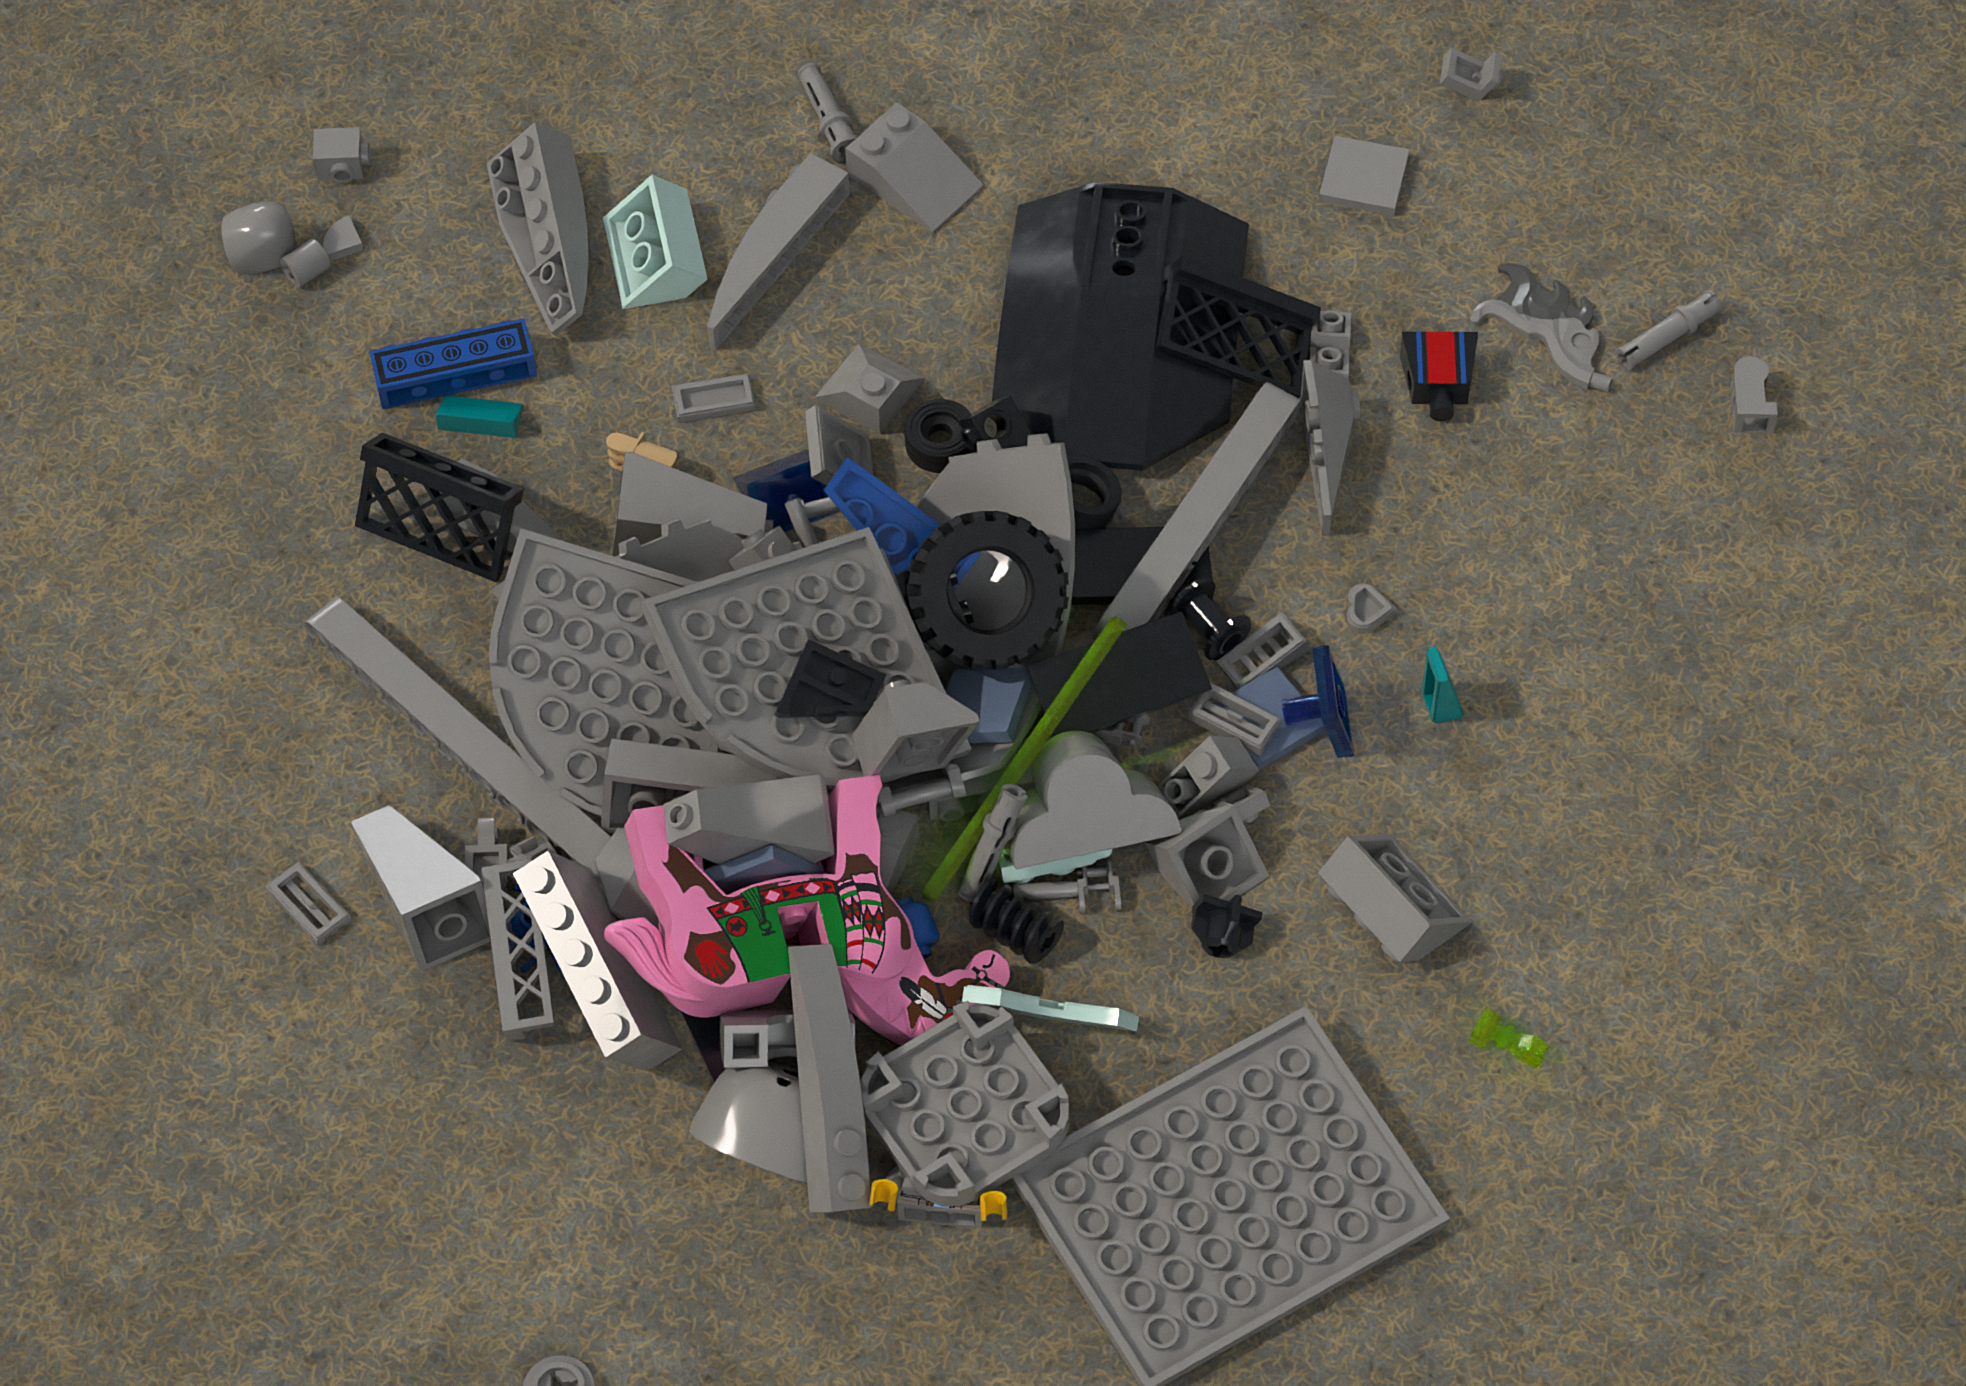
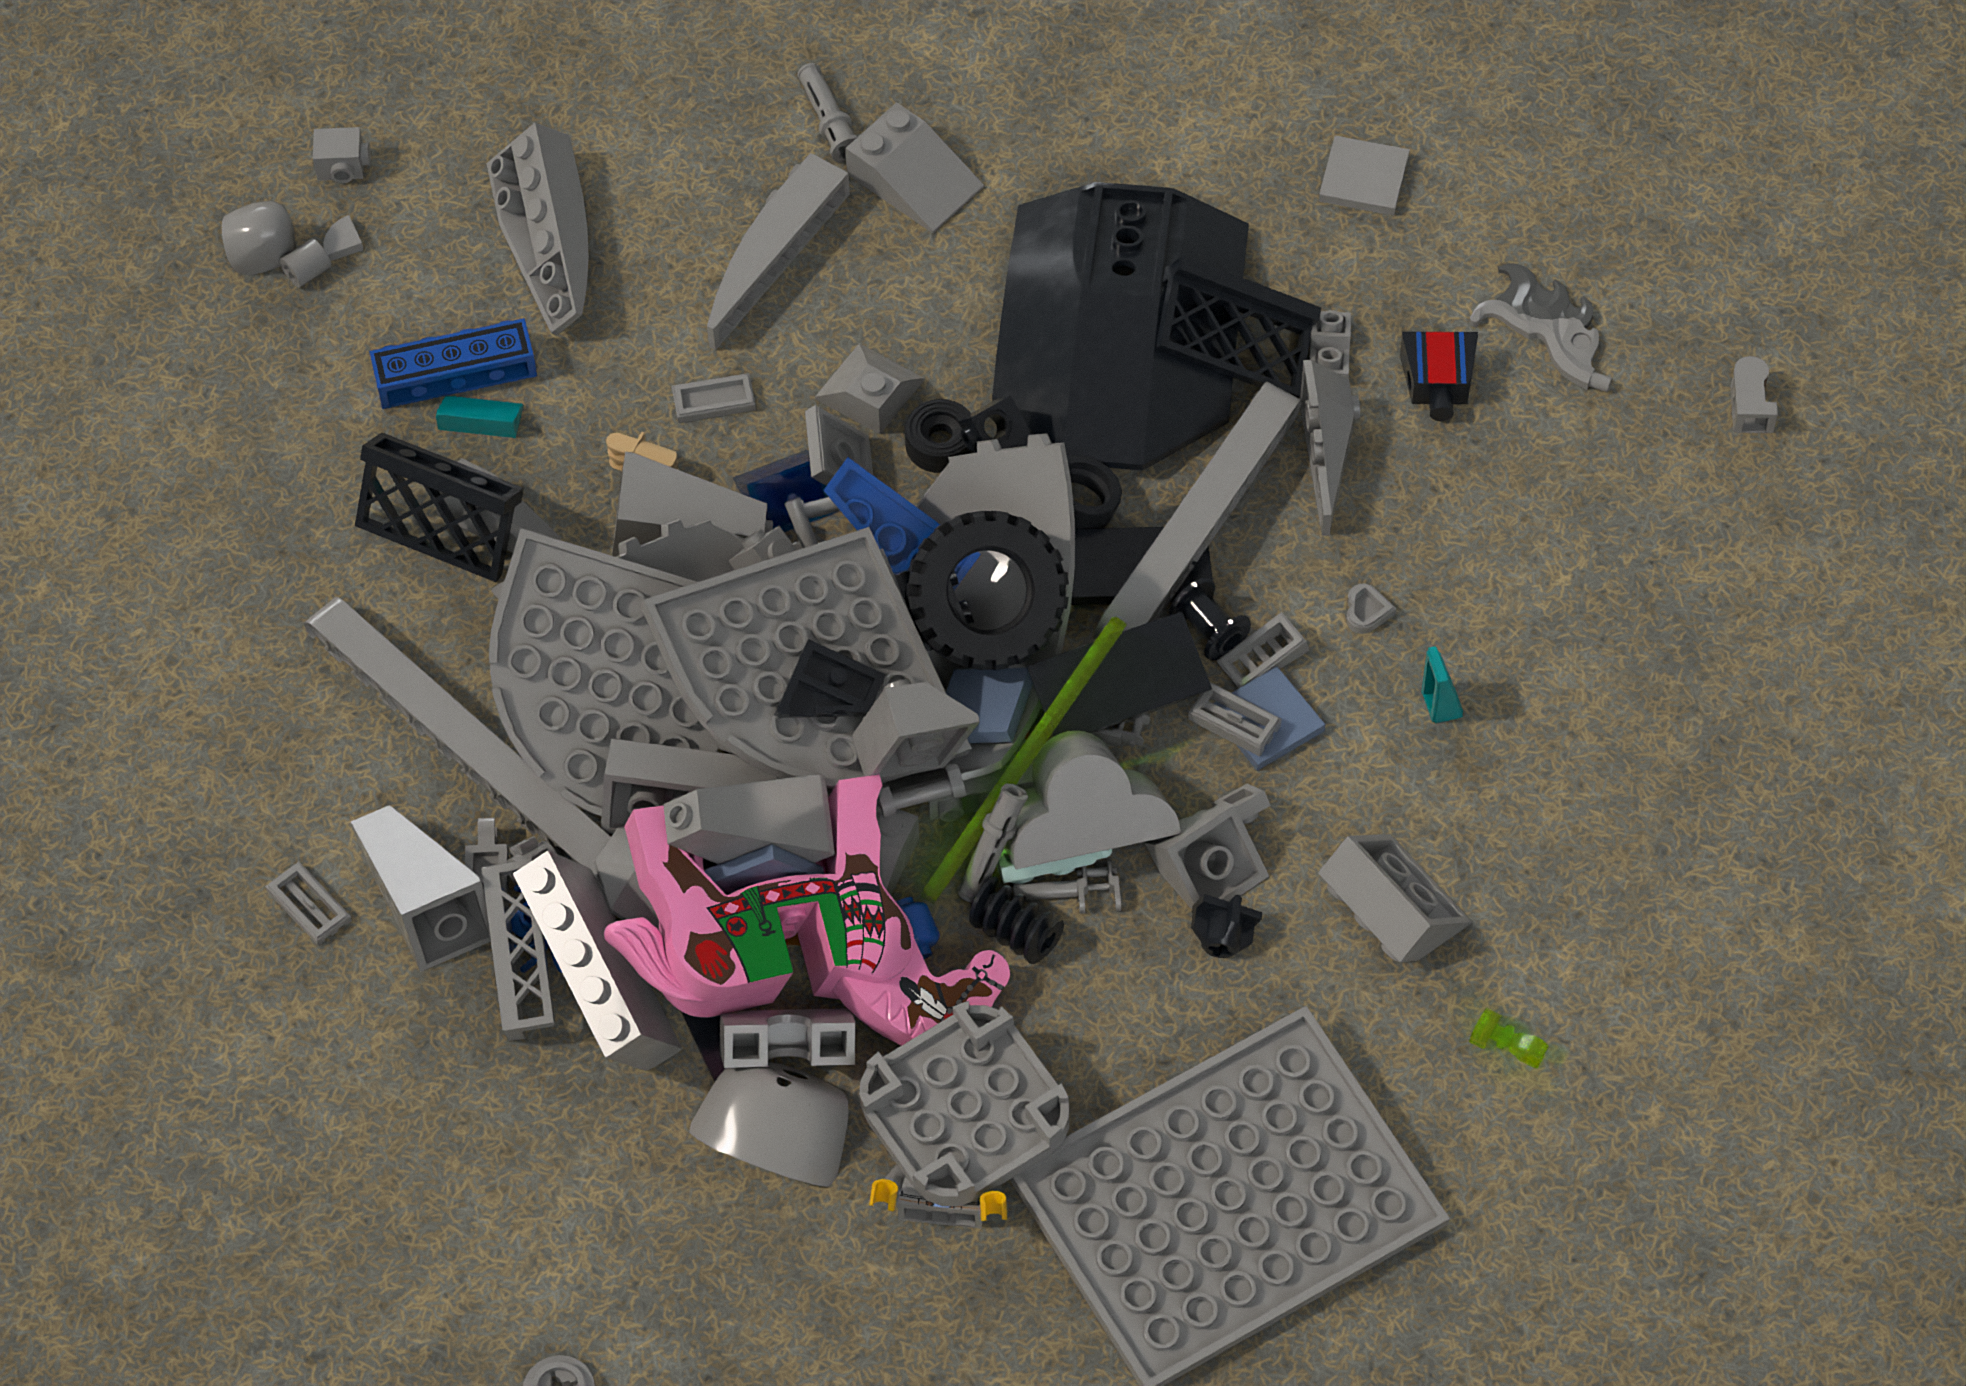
light aqua slope [603,174,708,309] -> none
light grey slope [788,944,872,1212] -> none
light aqua tile [962,985,1139,1031] -> none
light grey slope [1157,736,1259,820] -> none
clear blue tile [1281,645,1354,758] -> none
light grey bracket [1440,47,1503,100] -> none
light grey pin [1615,290,1723,371] -> none

